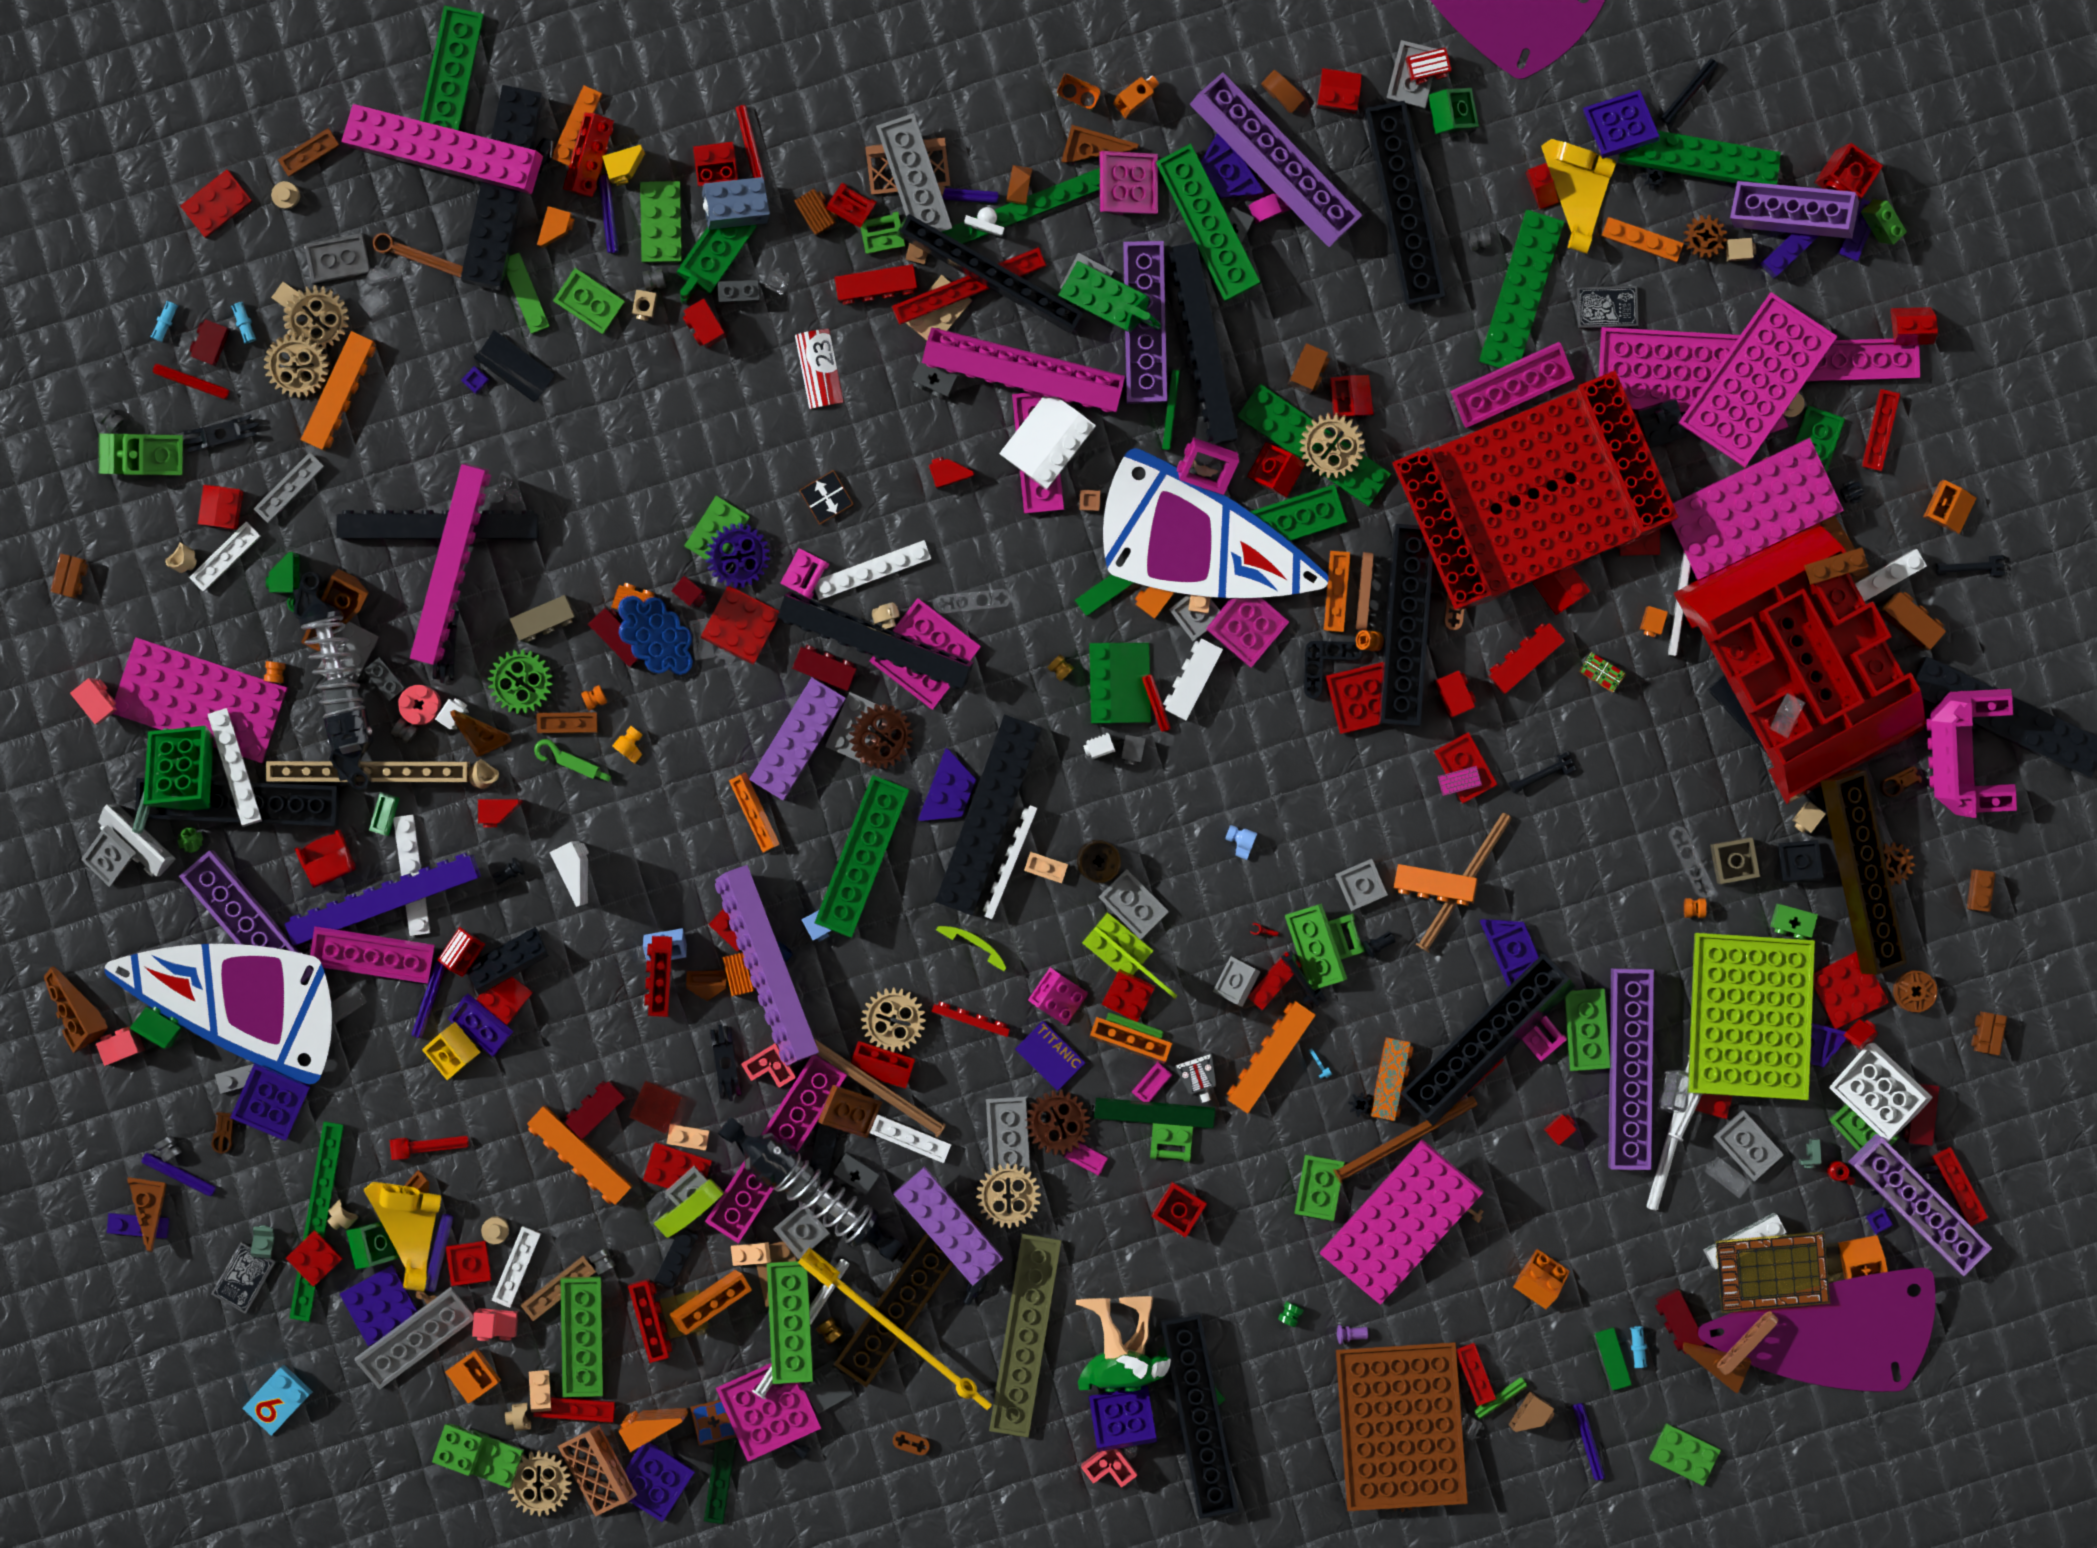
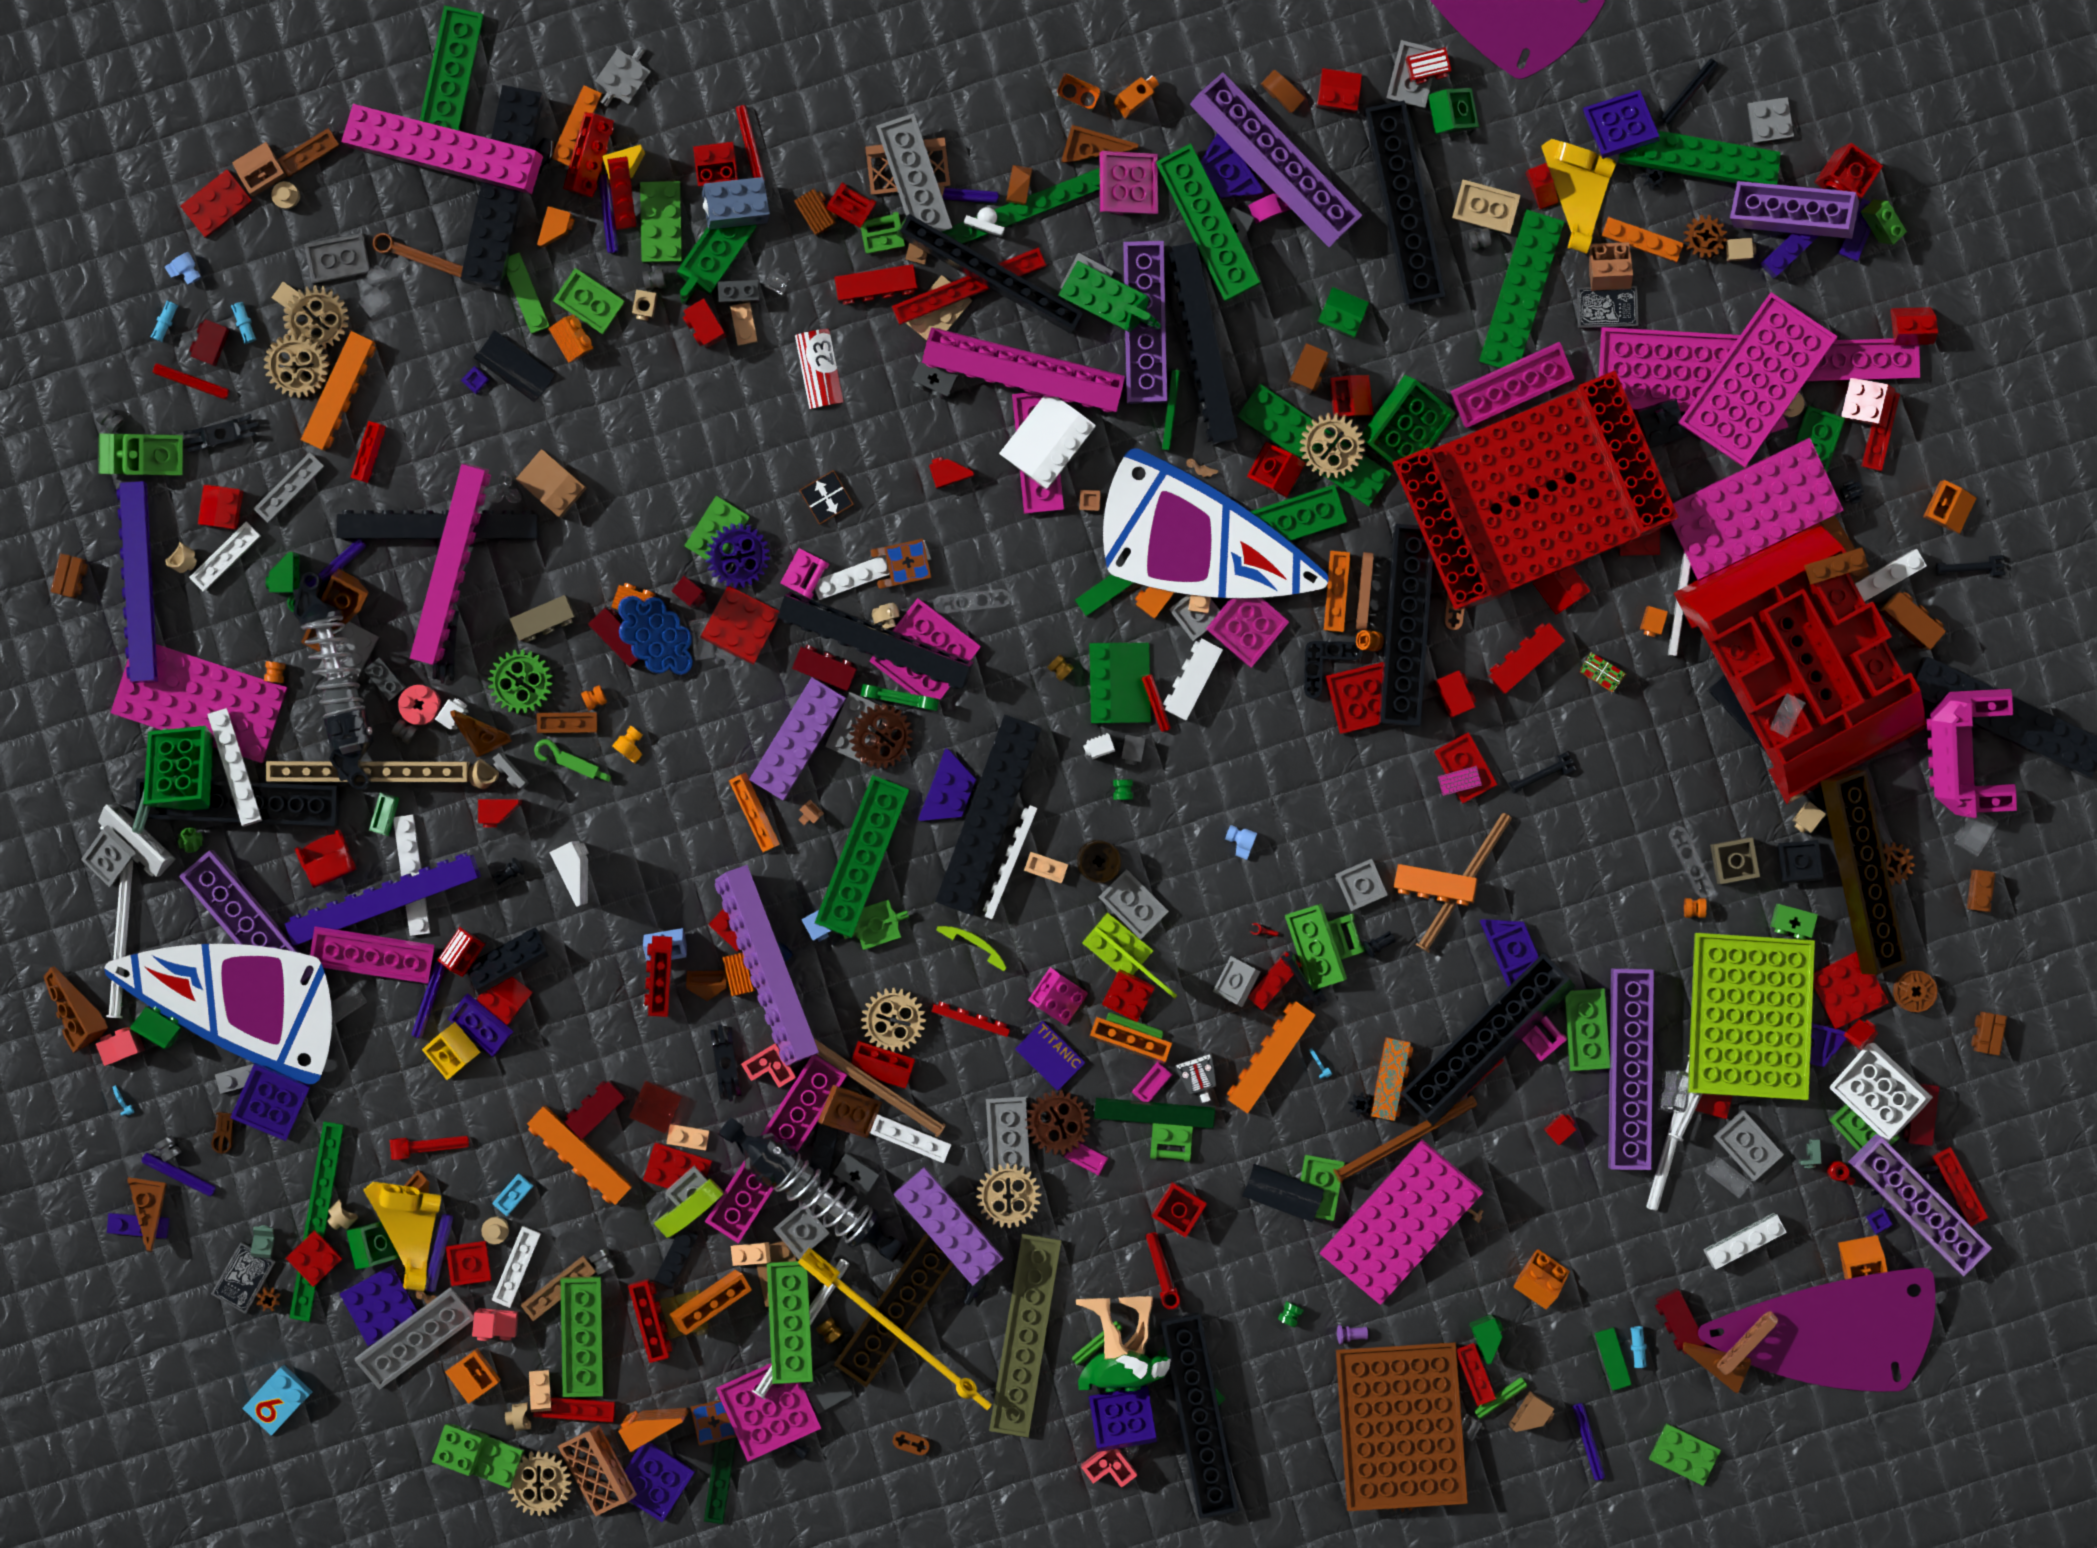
coral brick [70,678,118,725] -> none
dark pink window [1177,437,1239,495] -> none
piece [1715,1231,1830,1313] -> none
reddish brown piece [1880,766,1922,797] -> none
none -> white axle [106,860,133,1018]
none -> medium azure piece [112,1085,134,1116]
none -> dark purple brick [117,481,158,683]
none -> light blue piece [165,252,201,285]
none -> nougat slope [232,142,287,197]
none -> dark orange gear [257,1287,281,1311]
none -> dark purple axle [308,539,366,587]
none -> red plate [350,421,386,483]
none -> medium azure plate [492,1173,534,1216]
none -> light grey plate [493,753,529,788]
none -> medium nougat slope [516,449,587,518]
none -> orange brick [548,314,593,363]
none -> light grey plate [595,46,651,107]
none -> red plate [607,156,636,230]
none -> light nougat plate [730,302,758,346]
none -> nougat tile [799,800,824,825]
none -> bright green plate [844,899,909,950]
none -> green piece [860,684,939,711]
none -> dark orange flag [871,539,931,589]
none -> bright green axle [1072,1321,1122,1365]
none -> green wheel [1113,779,1133,800]
none -> red axle [1146,1232,1180,1309]
none -> black sticker [1242,1164,1324,1222]
none -> green slope [1317,287,1369,339]
none -> green slope [1359,375,1456,466]
none -> tan plate [1452,180,1520,234]
none -> green slope [1469,1314,1504,1364]
none -> nougat slope [1589,242,1633,291]
none -> light grey plate [1747,97,1794,144]
none -> brick [1841,378,1895,428]
none -> clear brick [1954,812,1998,857]

